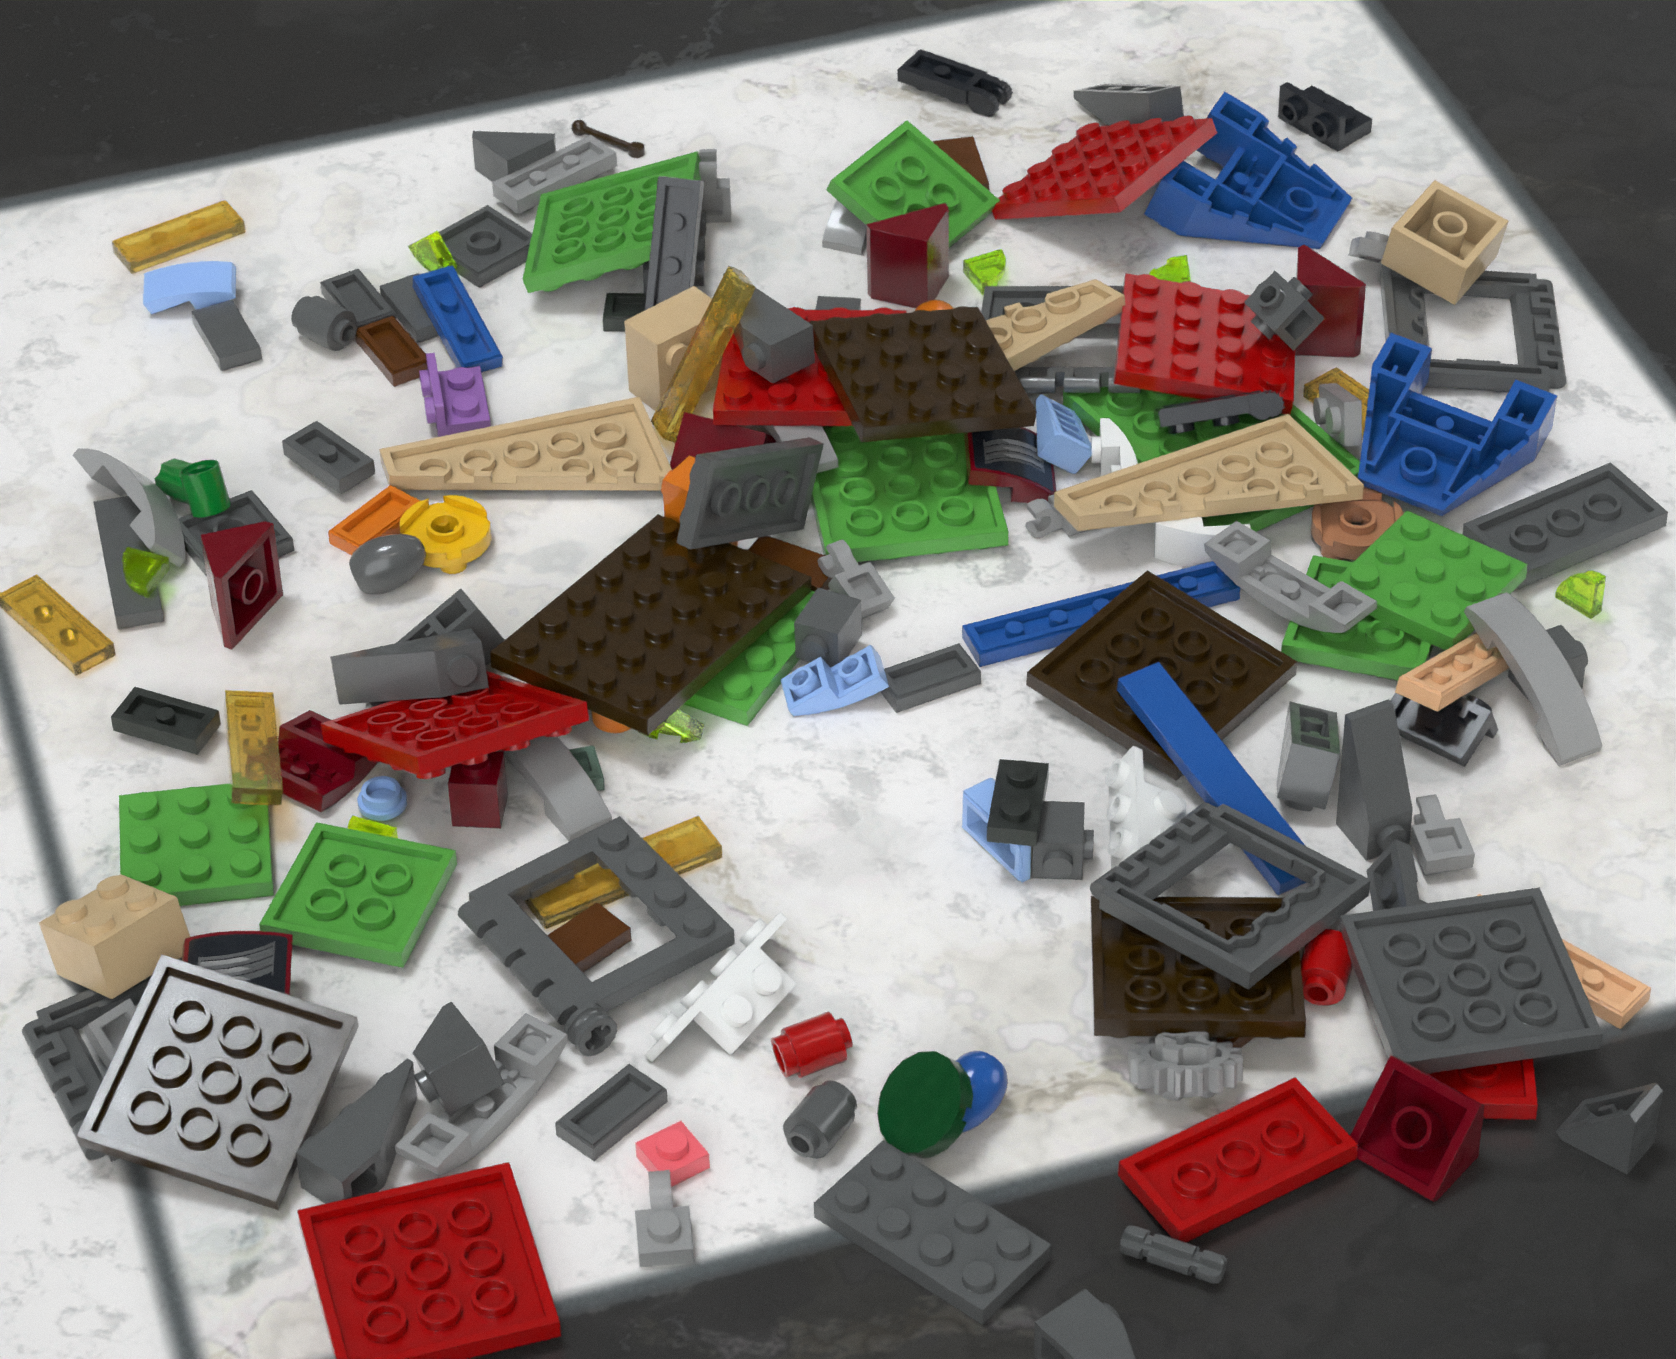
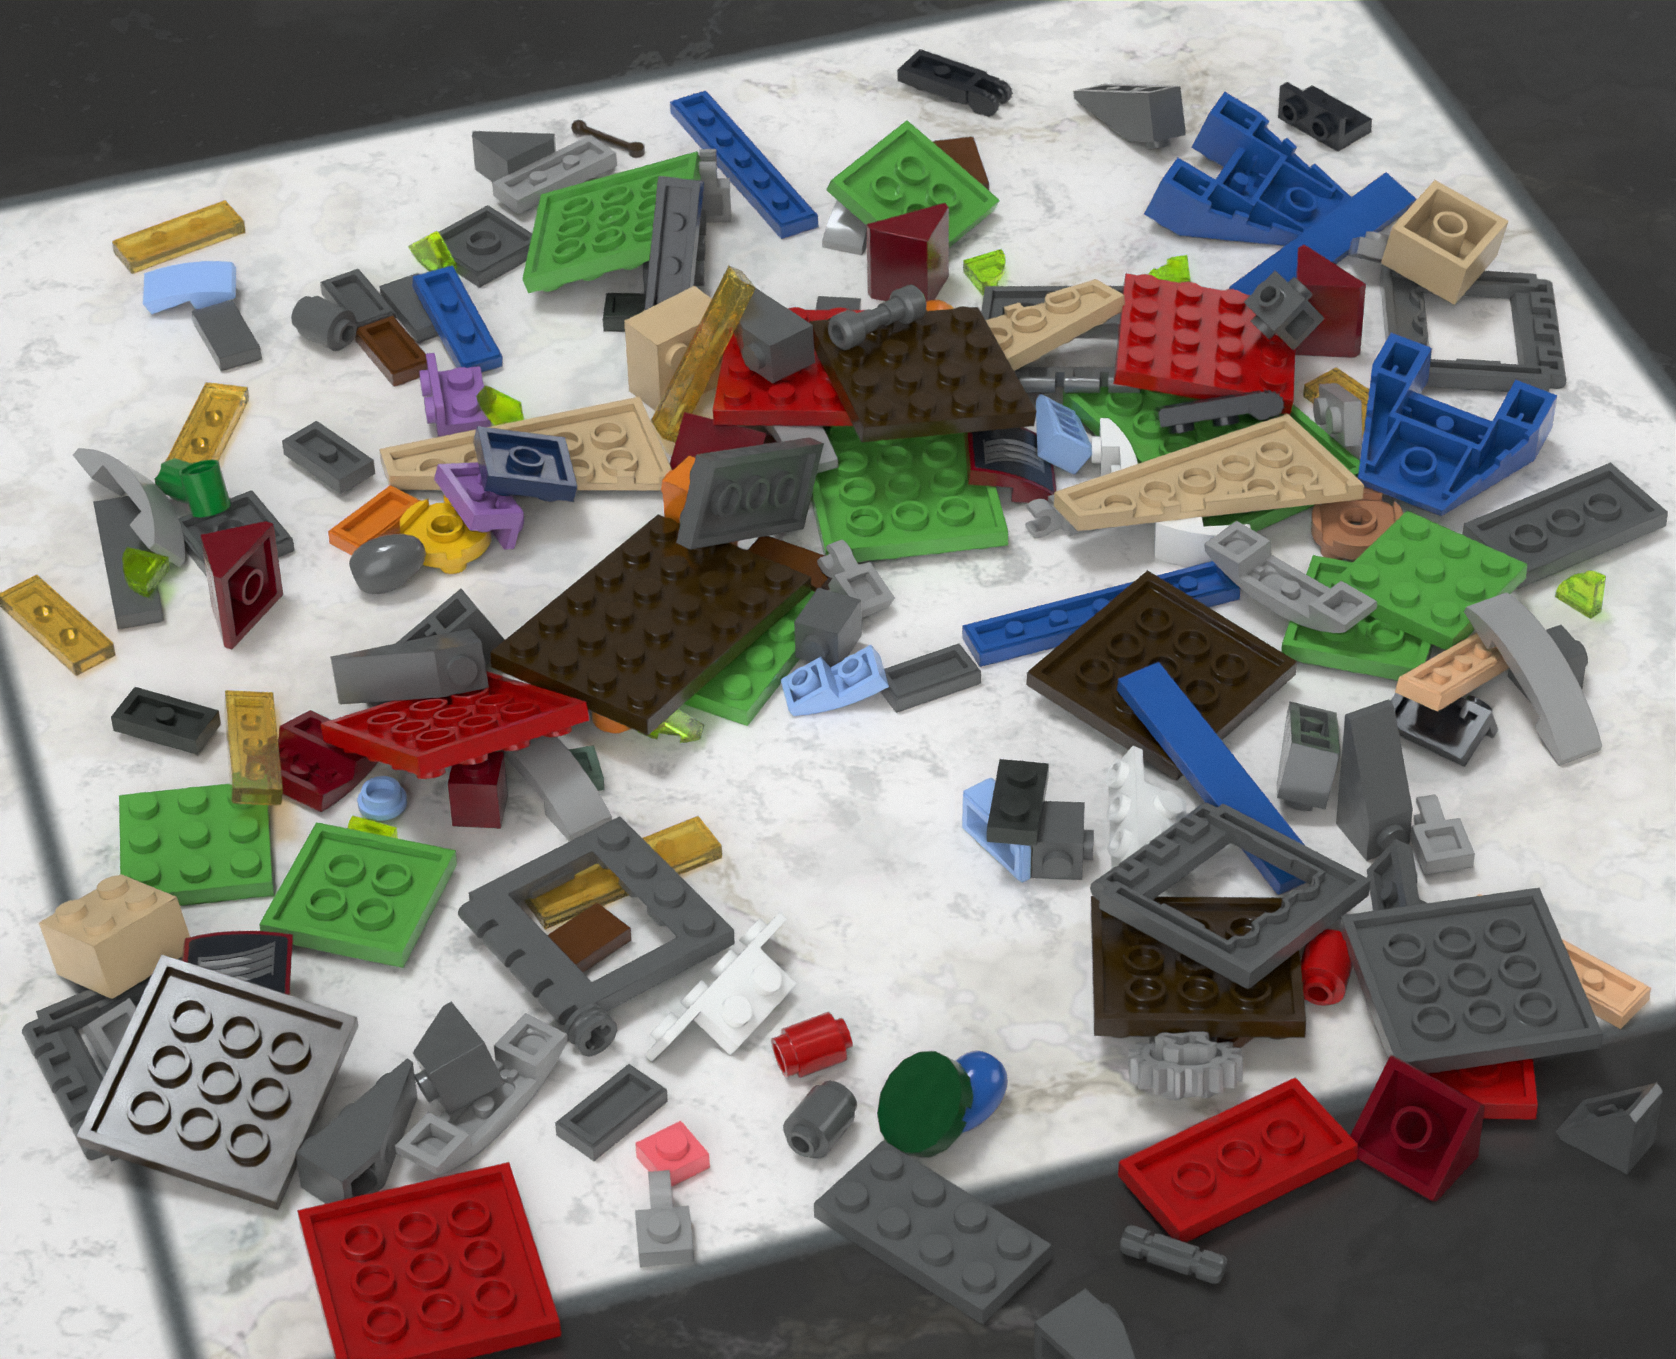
red plate [992,115,1217,220] -> none
none -> clear yellow tile [165,382,249,463]
none -> medium lavender bracket [434,462,524,550]
none -> dark blue plate [473,426,578,502]
none -> clear neon green tile [476,385,524,425]
none -> blue tile [670,91,818,239]
none -> dark grey piece [828,285,926,350]
none -> blue tile [1229,172,1416,295]

